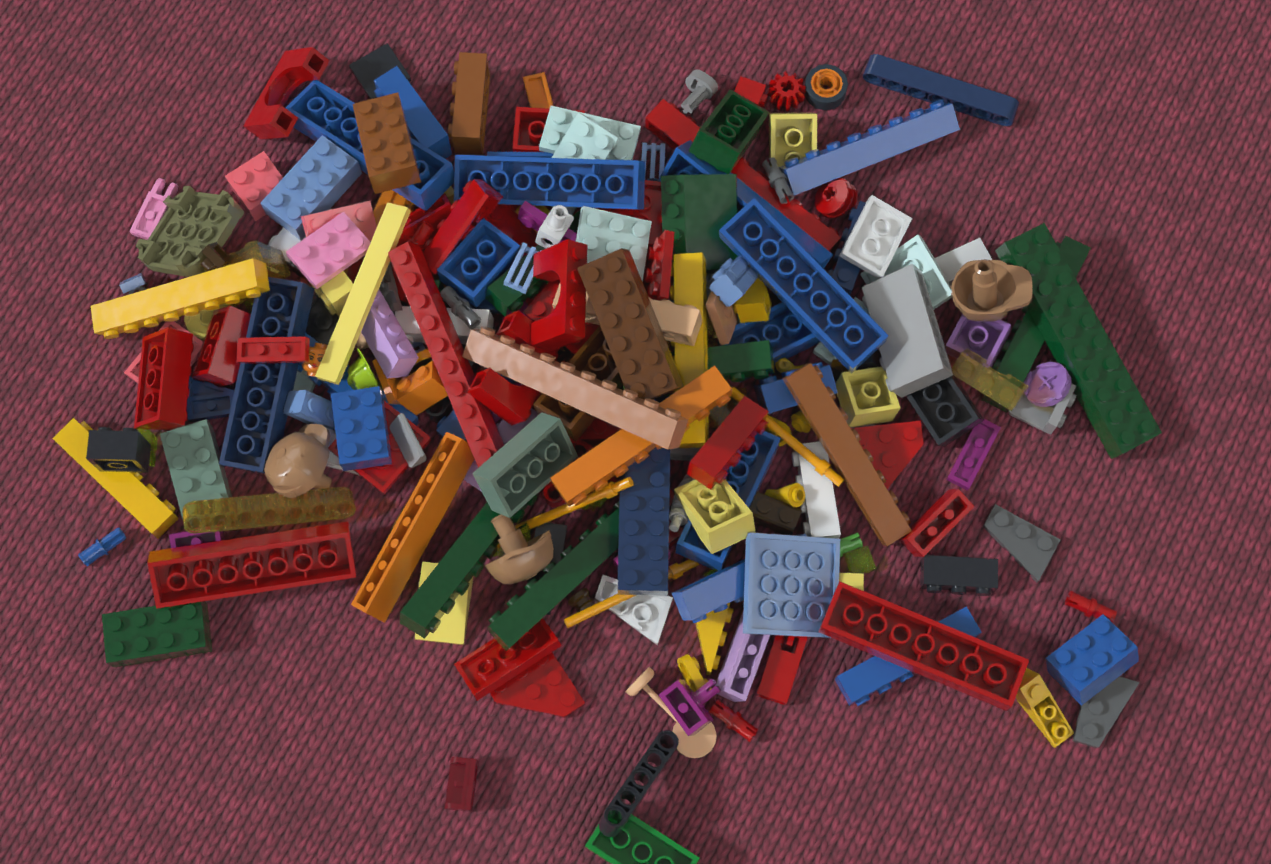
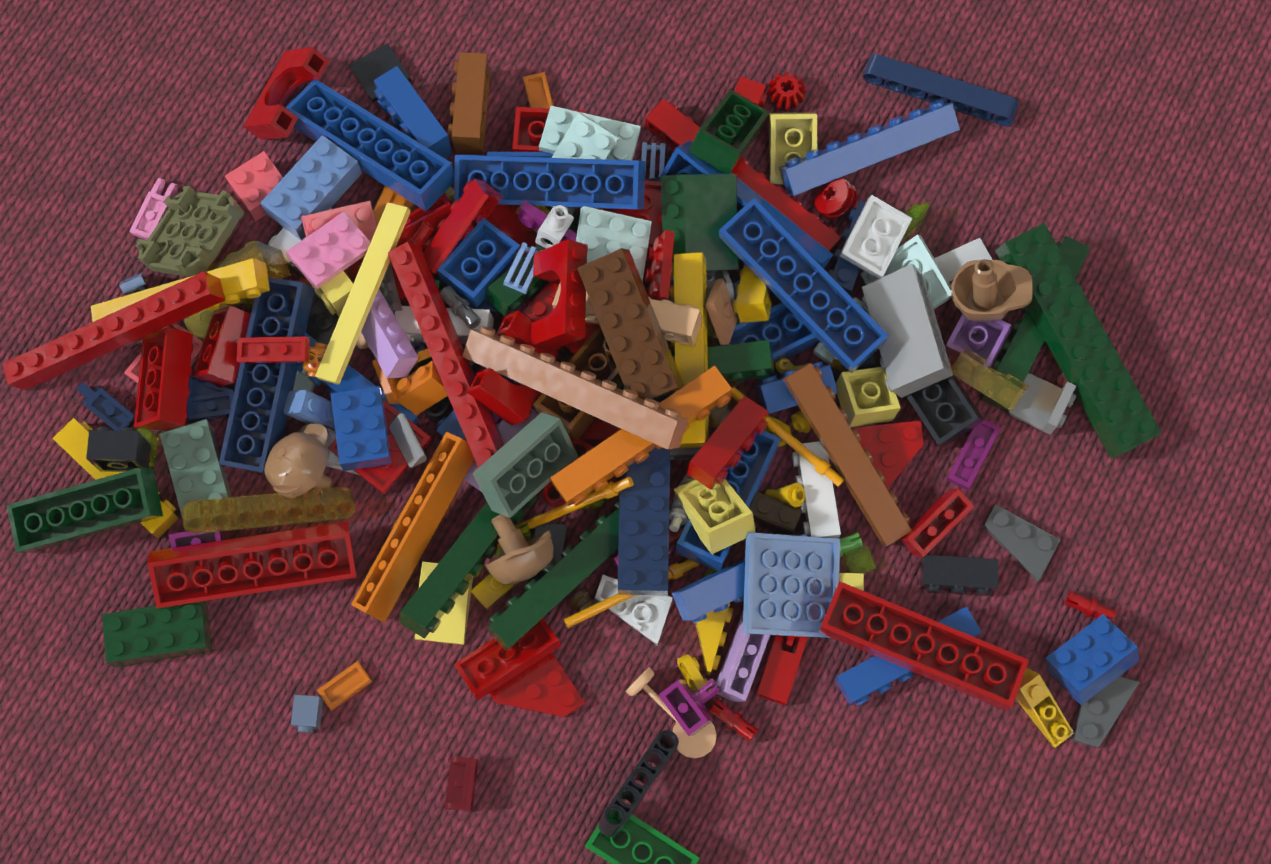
blue axle [78,528,126,567] -> none
dark brown tile [201,242,233,271] -> none
lime piece [347,348,382,390] -> none
dark orange brick [353,92,421,194] -> none
light grey piece [681,70,718,114] -> none
medium blue brick [710,256,758,307] -> none
dark grey pin [762,158,794,204] -> none
wheel [805,64,848,110] -> none
medium lavender tile [1023,362,1071,407] -> none
none -> red brick [3,271,225,390]
none -> dark green brick [6,468,163,553]
none -> dark blue hinge [76,382,135,431]
none -> sand blue brick [291,695,323,733]
none -> orange tile [317,661,373,711]
none -> yellow plate [471,574,519,610]
none -> clear neon green slope [901,202,929,242]

